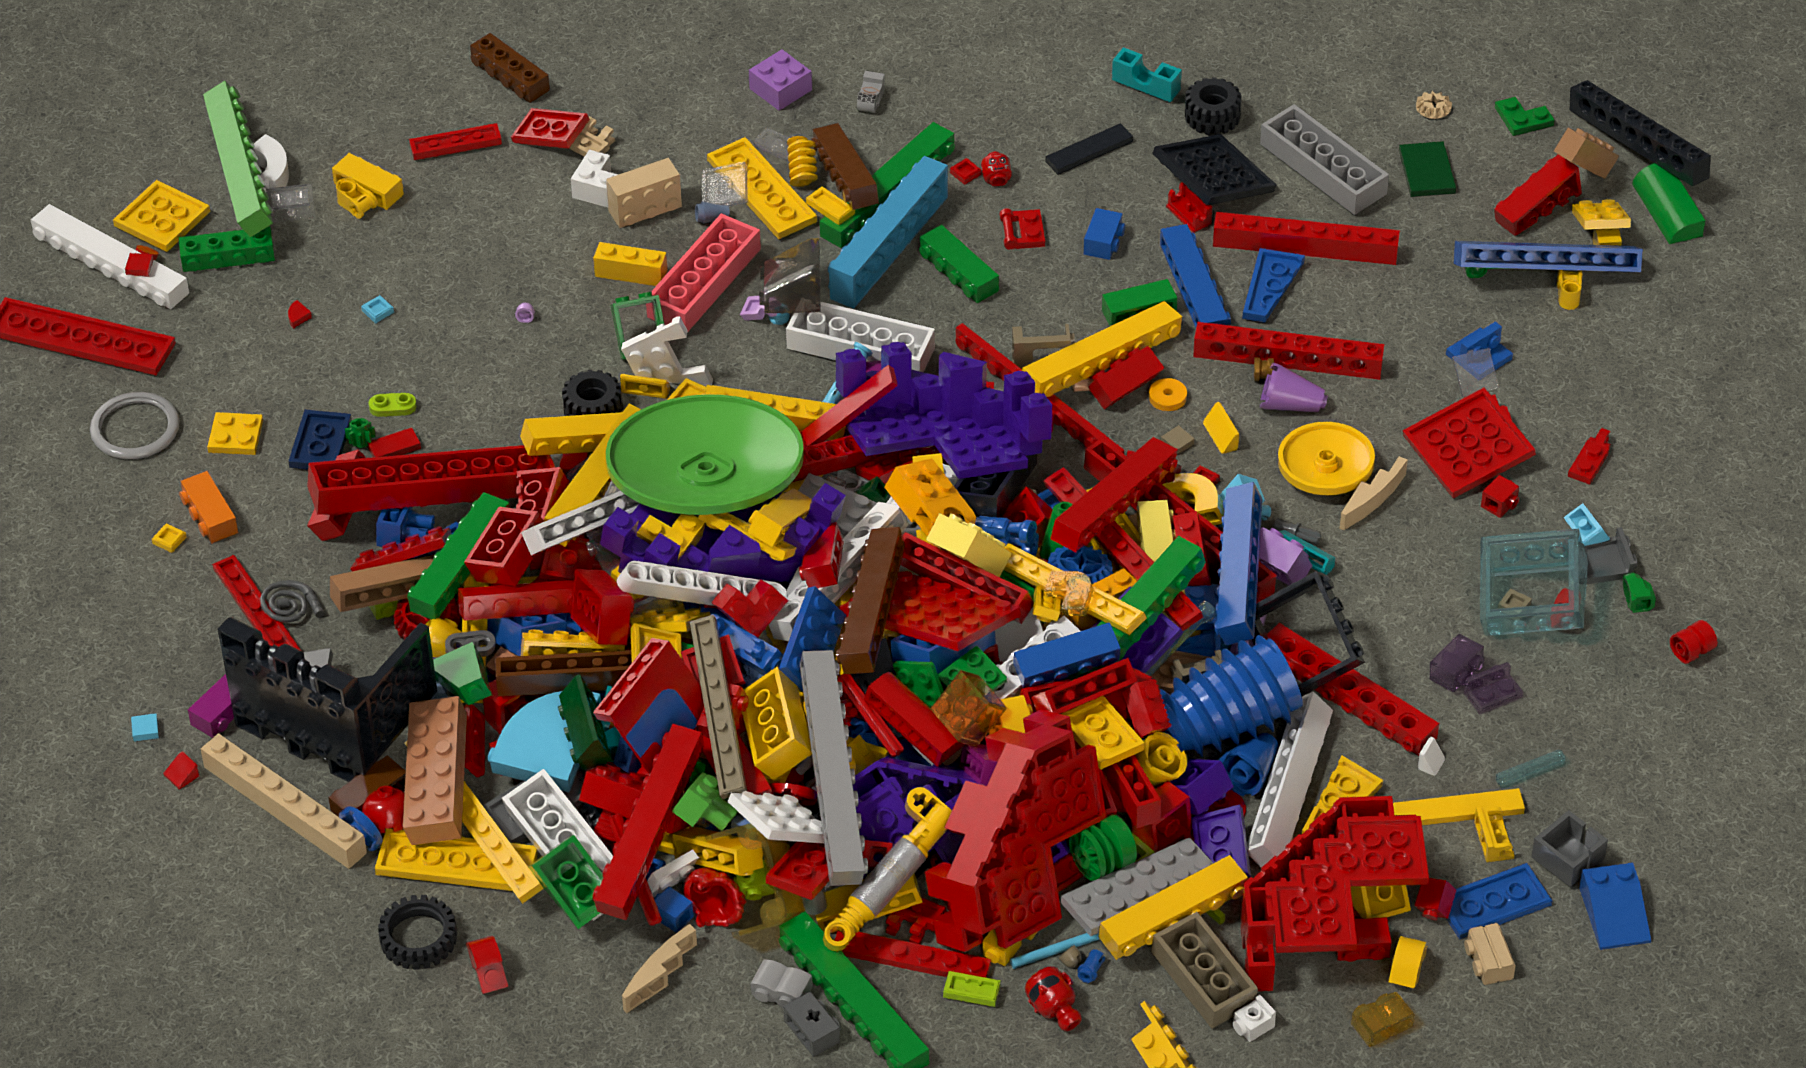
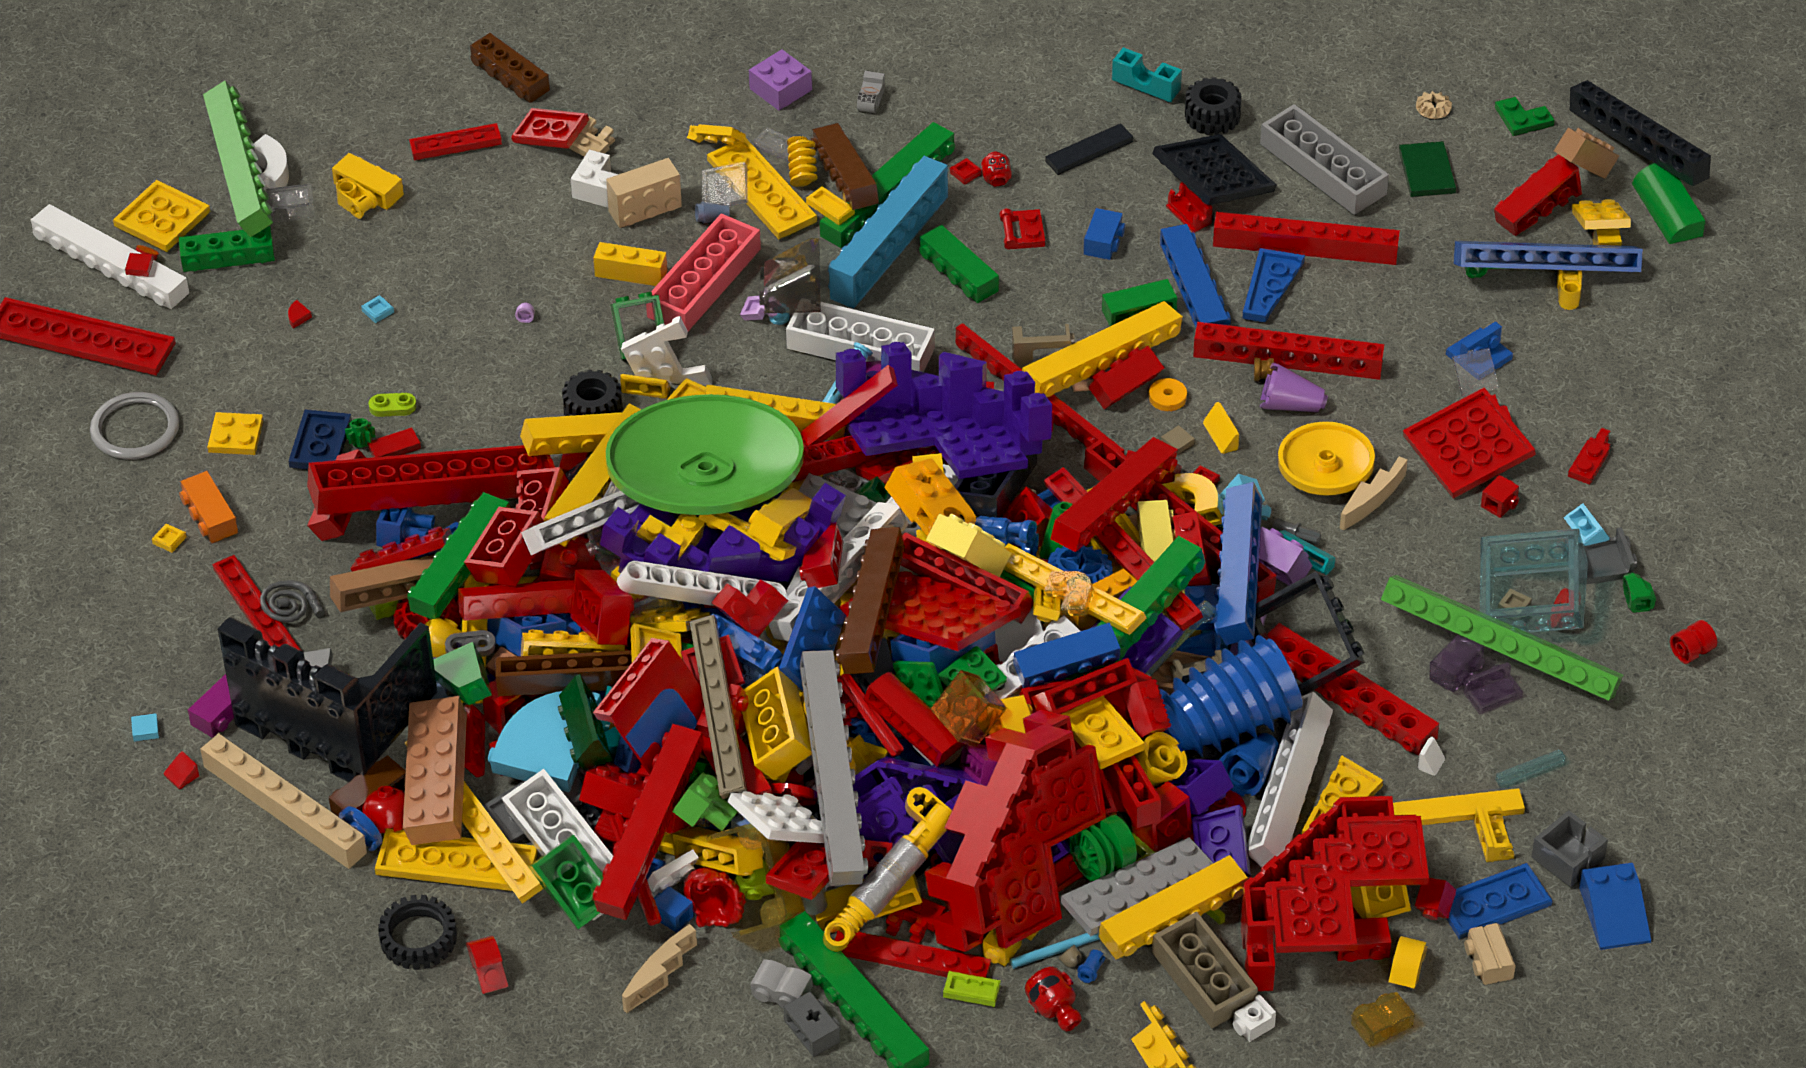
none -> yellow hinge [687,124,746,145]
none -> bright green brick [1381,575,1624,701]

